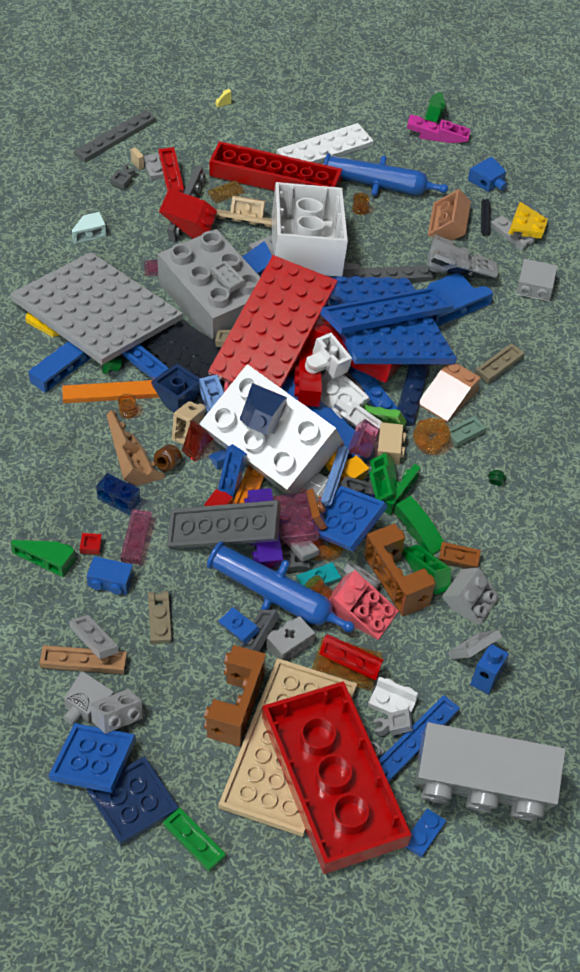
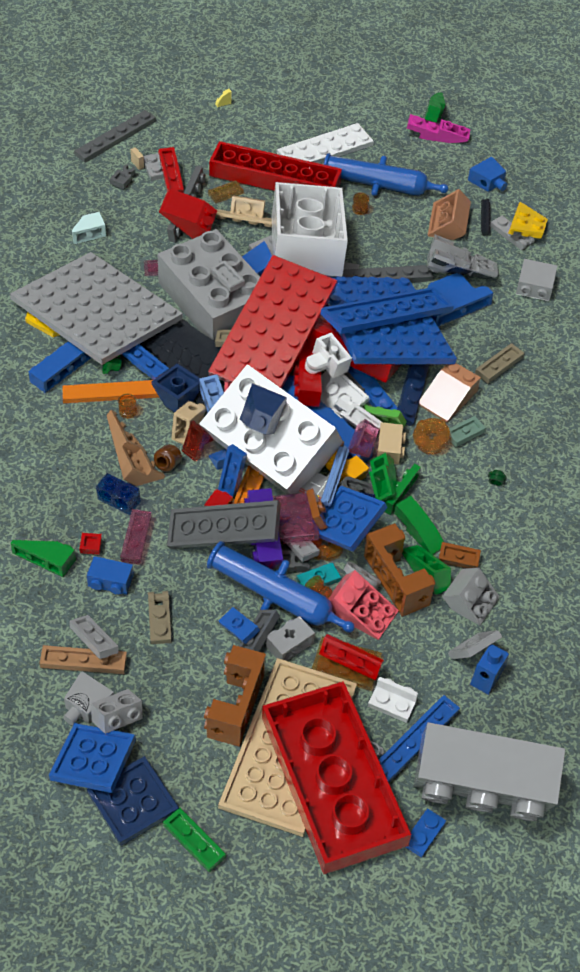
light grey plate [374,709,413,736] -> none

